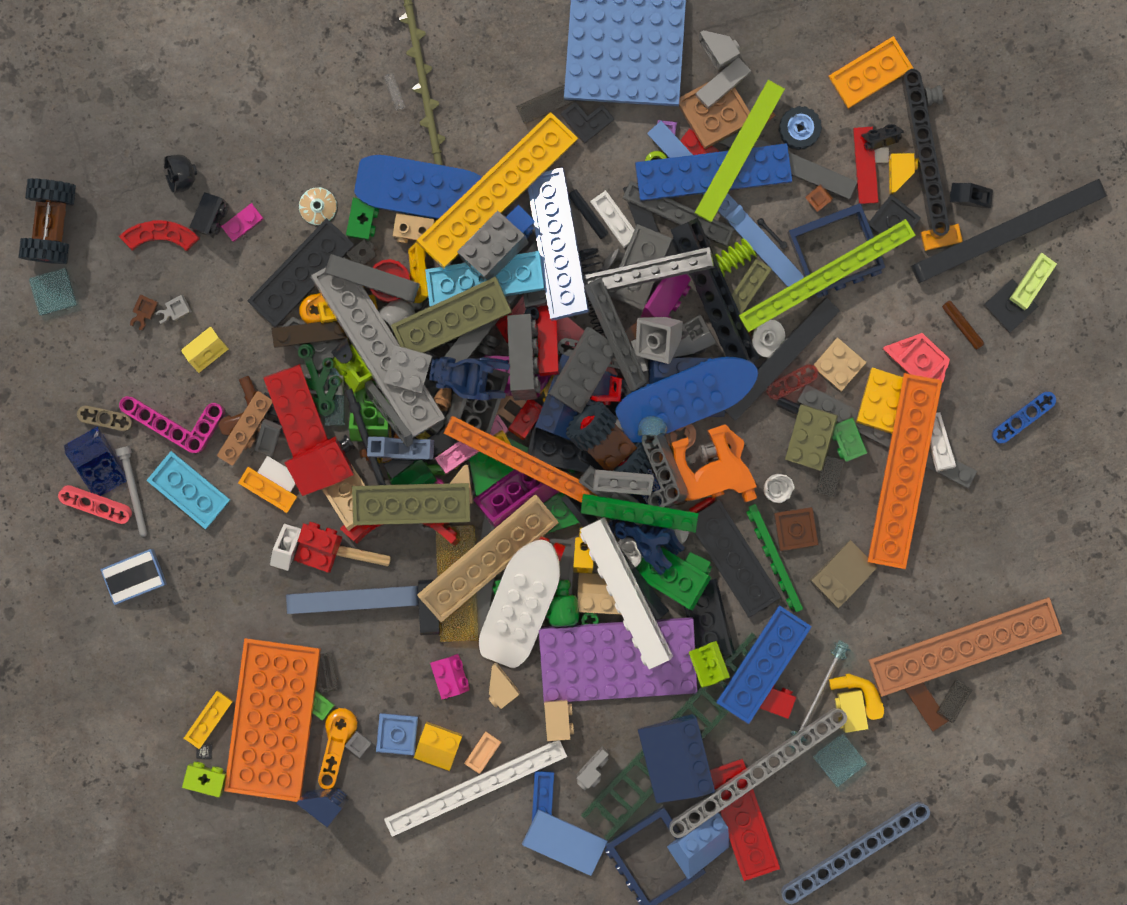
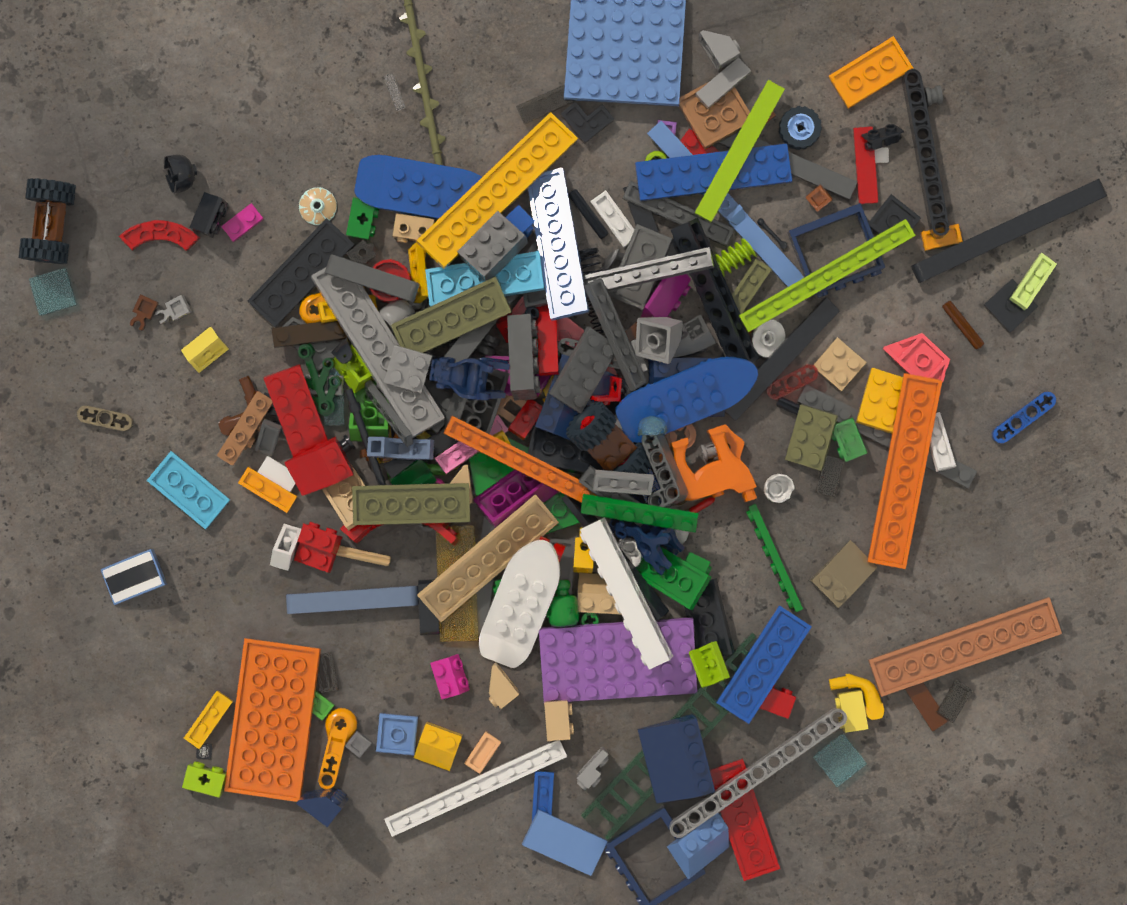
coral beam [58,485,132,524] -> none
clear blue slope [64,426,127,496] -> none
light grey piece [115,446,147,537] -> none
dark pink beam [119,396,225,453] -> none
medium nougat cone [433,388,452,411] -> none
black plate [695,500,781,617] -> none
reddish brown plate [774,507,818,551] -> none
sand blue beam [781,802,930,904] -> none
axle [786,640,851,749] -> none
yellow slope [889,153,918,194] -> none
black slope [950,183,993,208] -> none

